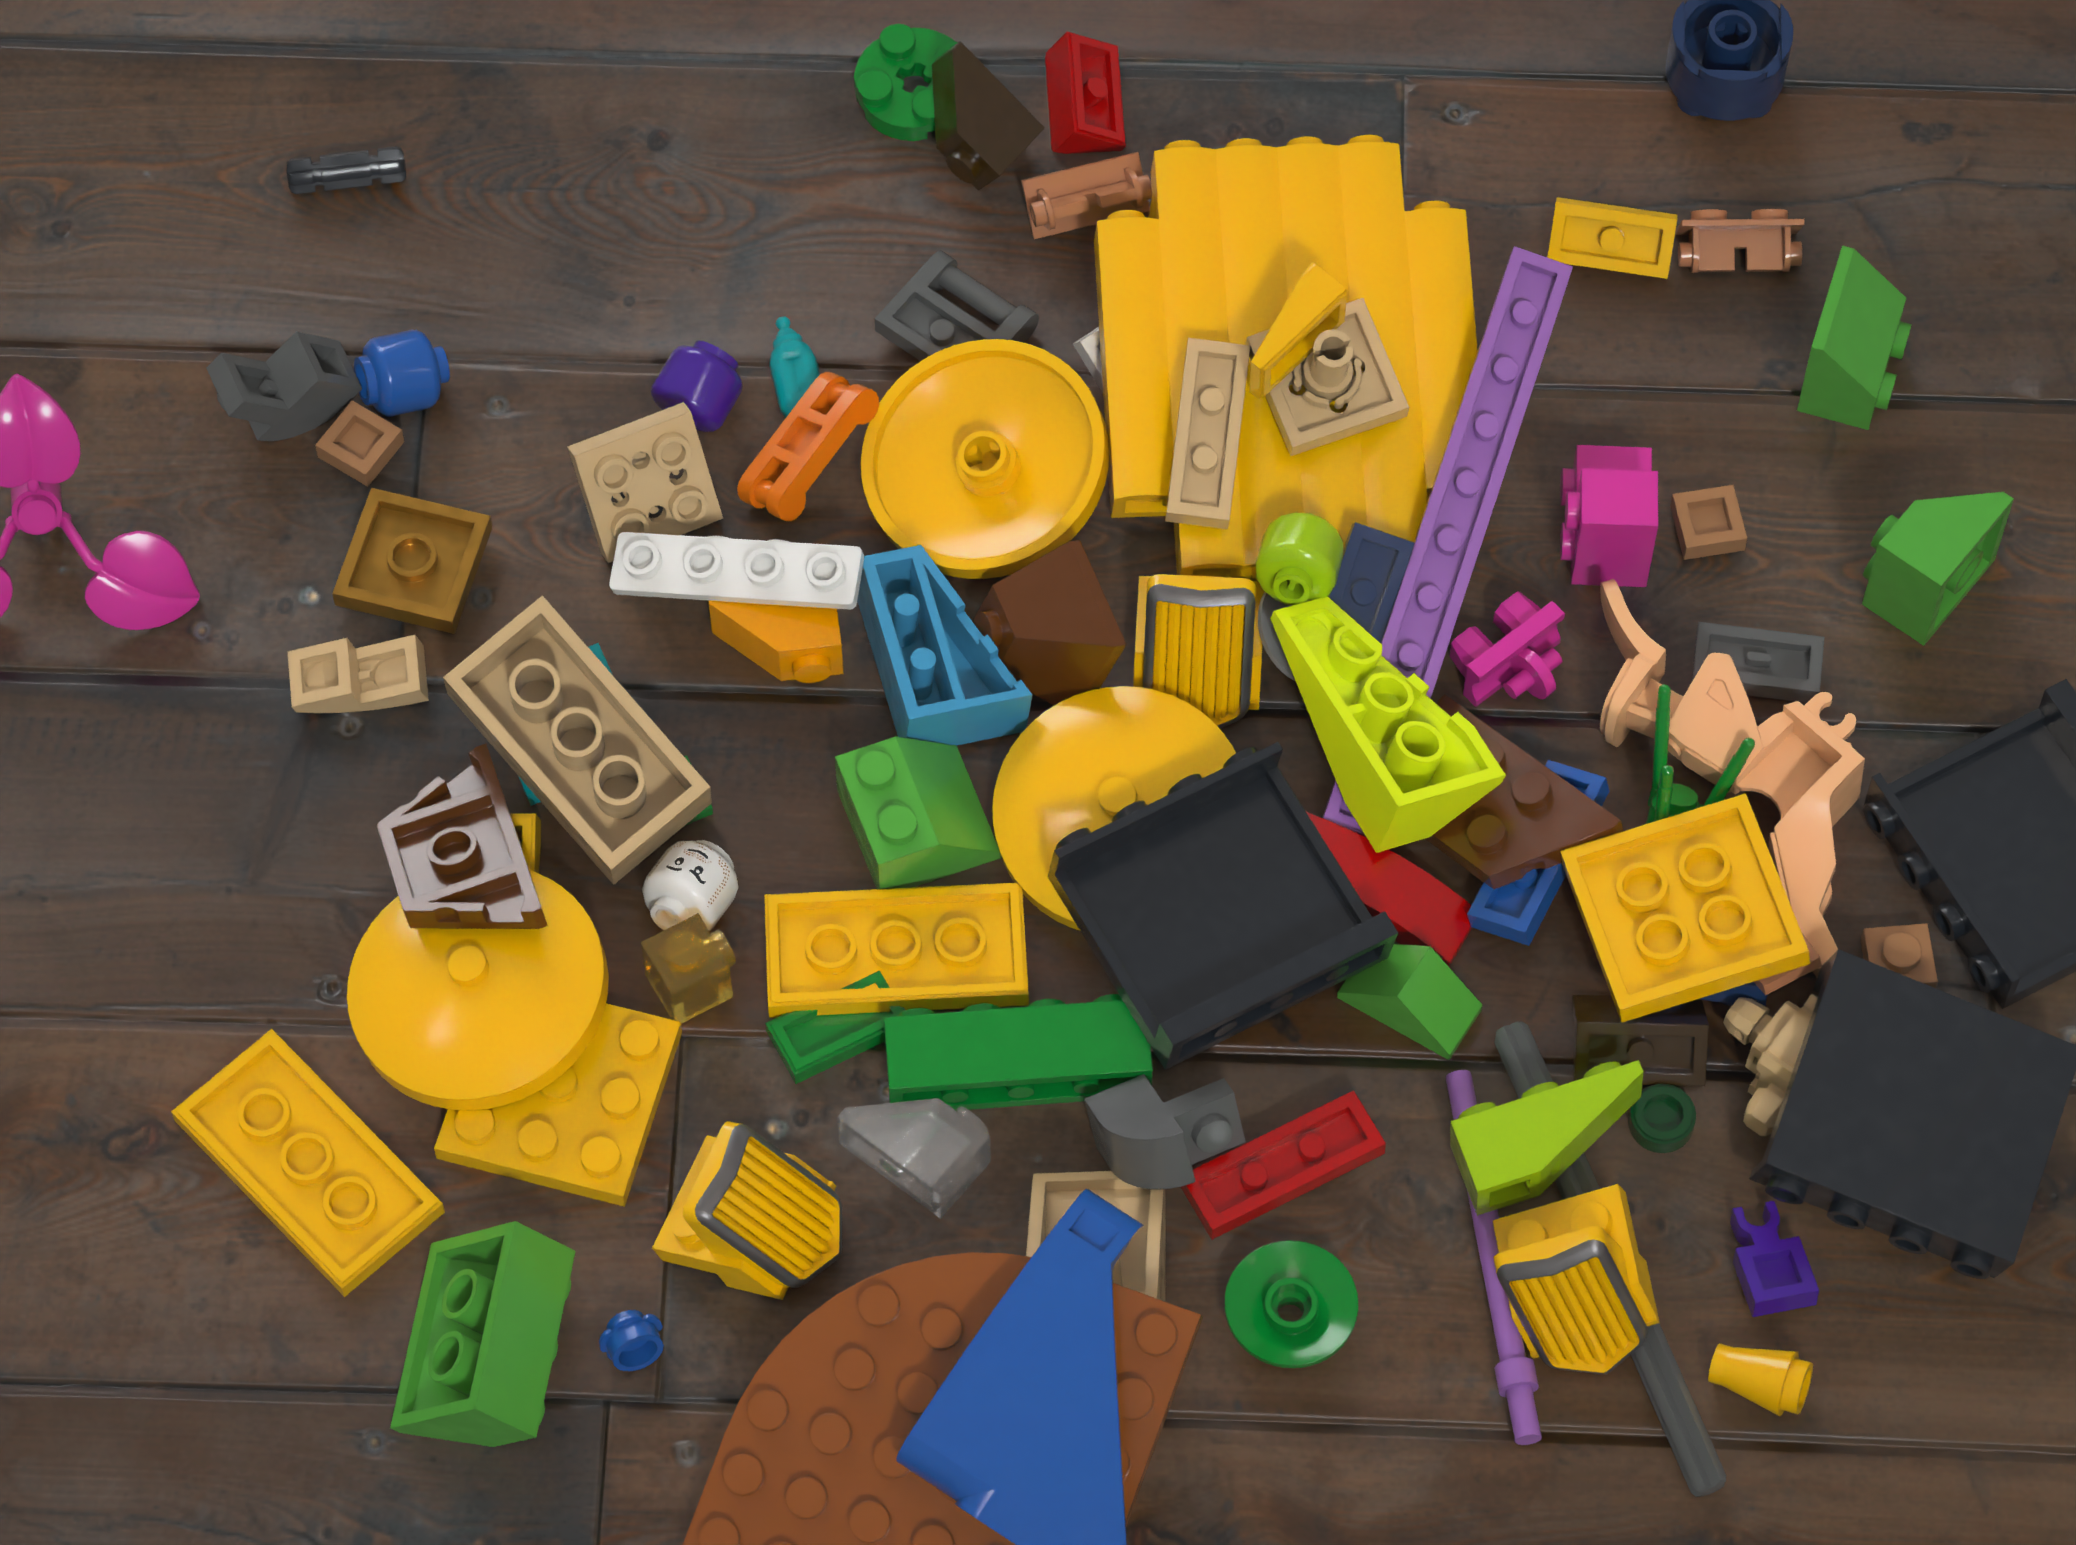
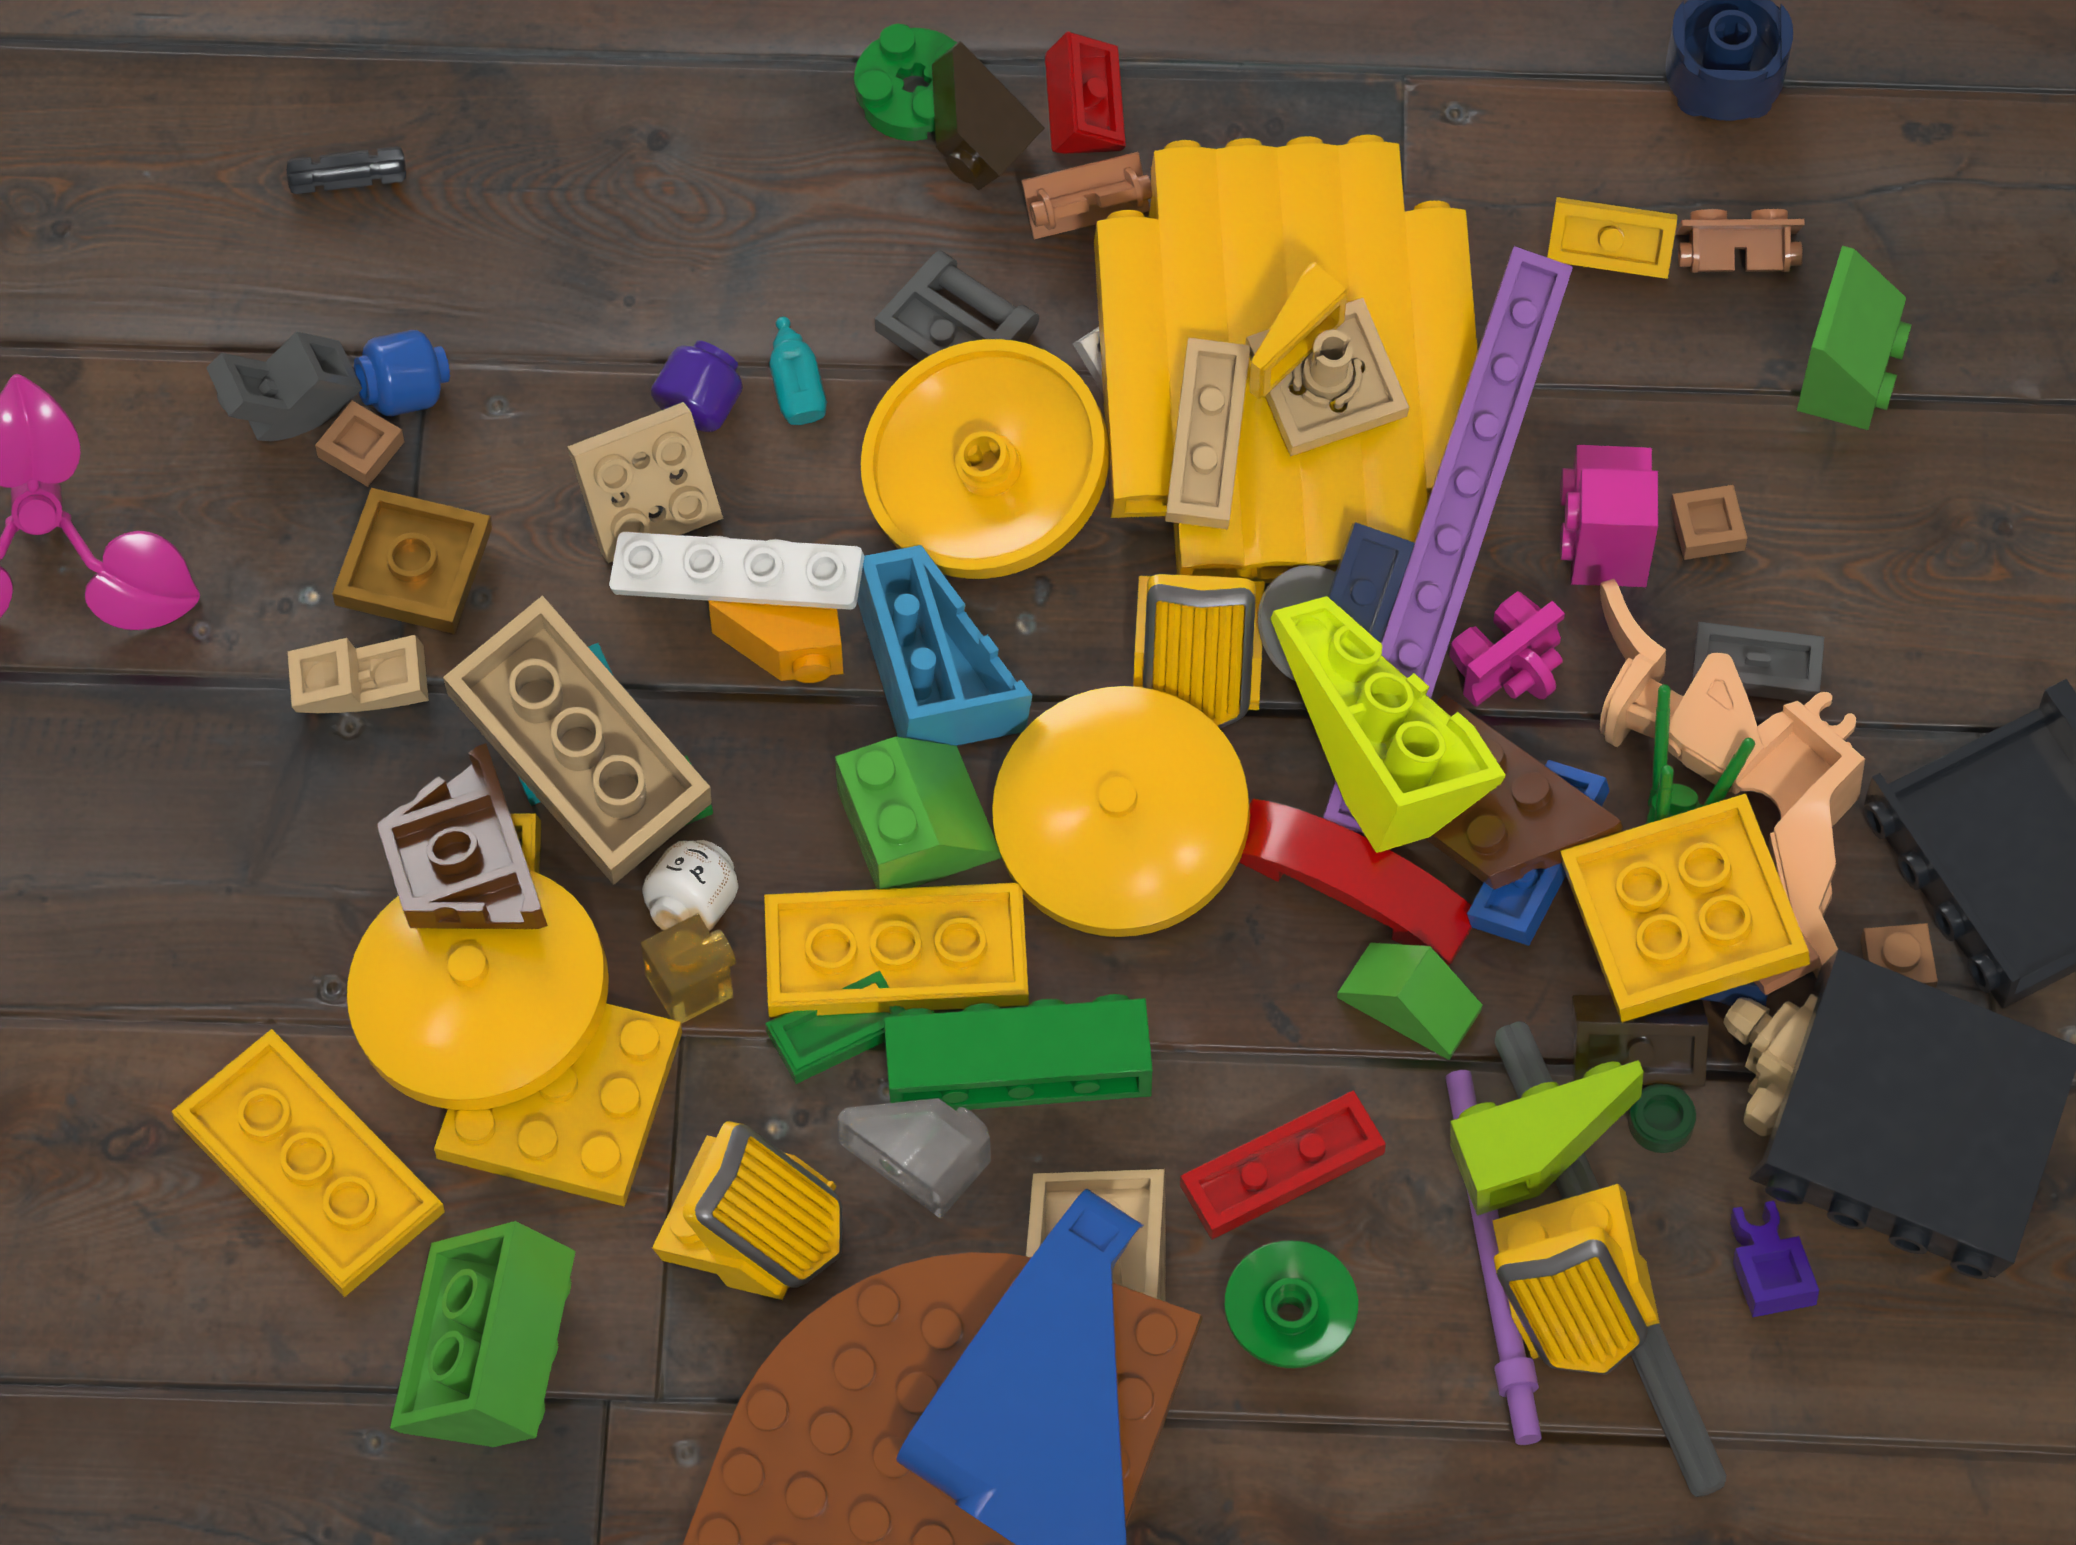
blue plate [599,1310,664,1371] -> none
orange plate [737,372,879,521] -> none
reddish brown slope [972,540,1127,705] -> none
black panel [1048,742,1398,1070] -> none
dark grey brick [1084,1074,1246,1189] -> none
lime head [1256,512,1343,606] -> none
yellow cone [1708,1343,1813,1416] -> none
bright green slope [1862,492,2014,646] -> none

